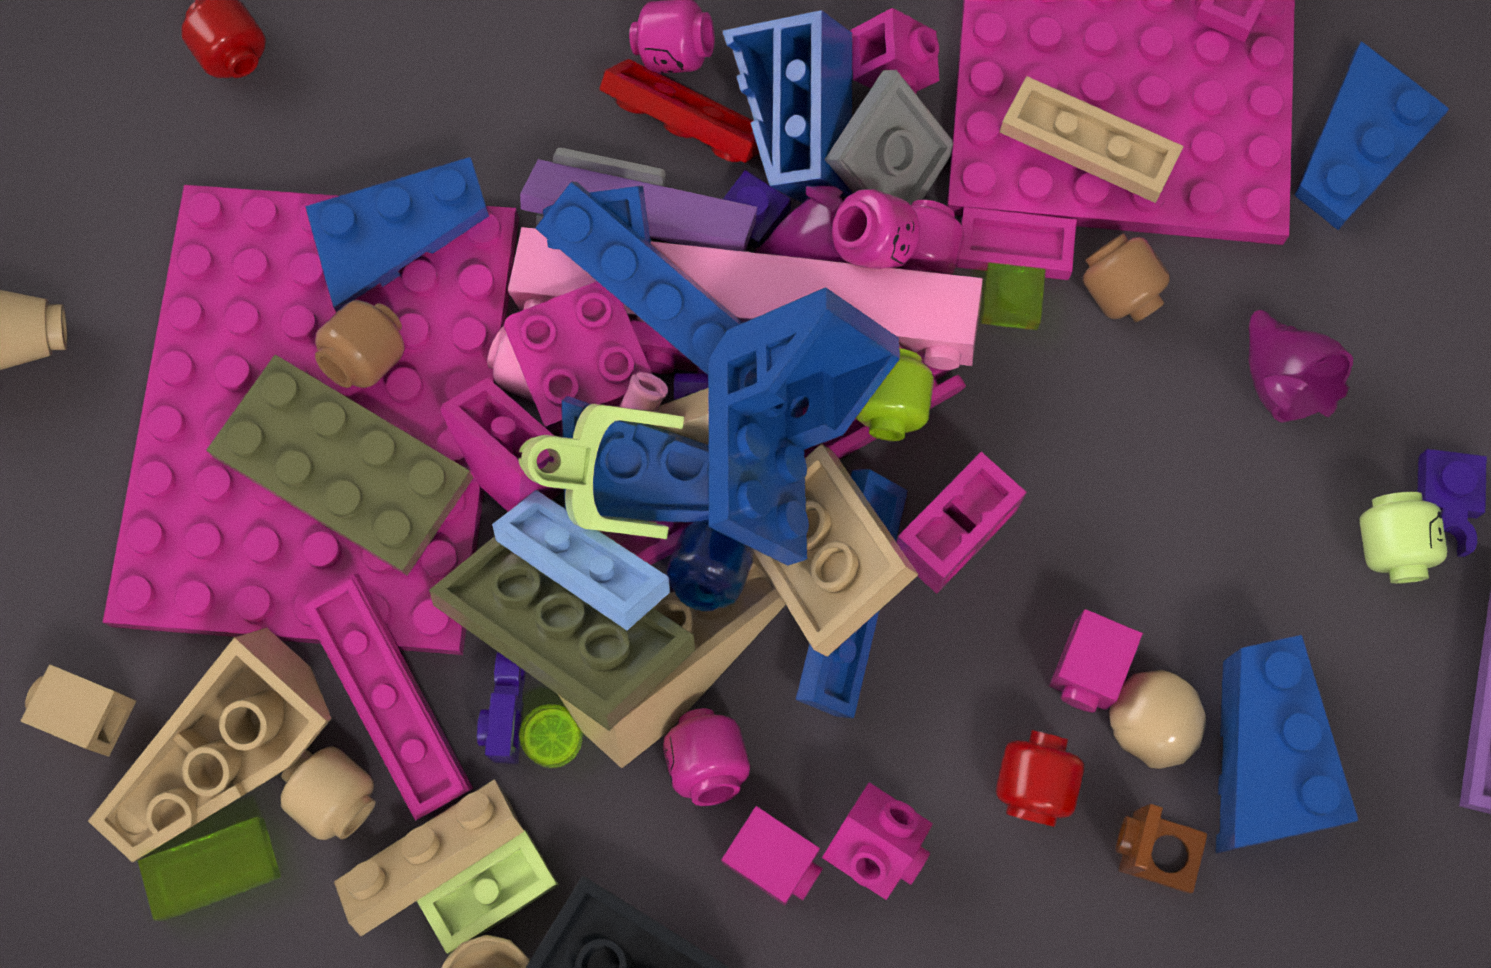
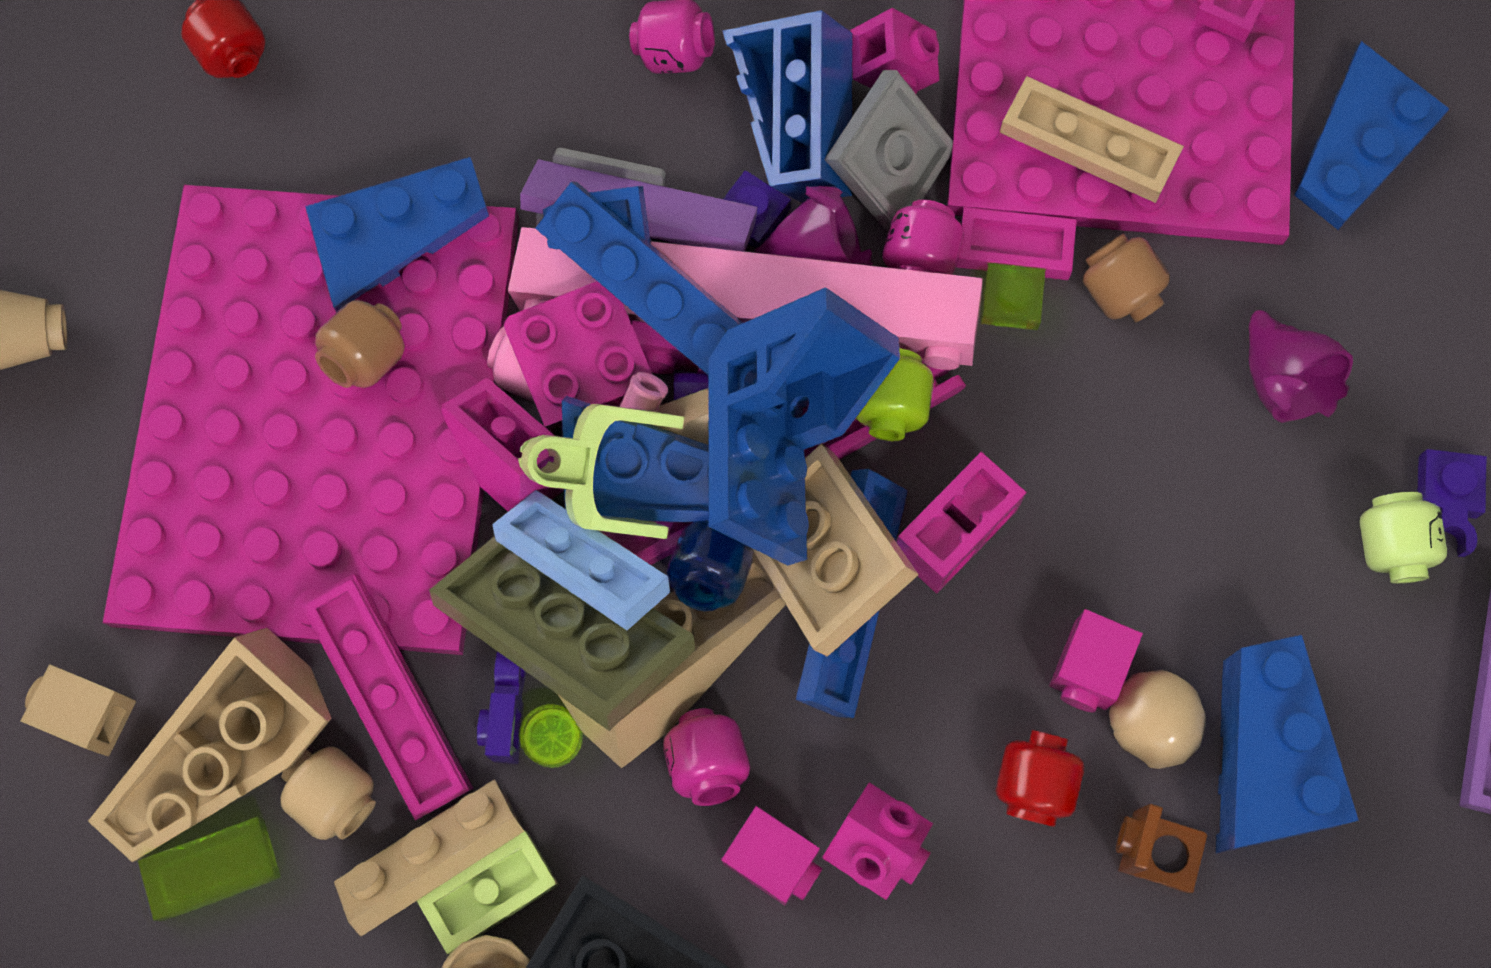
olive plate [206,355,474,576] -> none
red plate [599,59,759,163] -> none
dark pink head [832,189,920,269] -> none

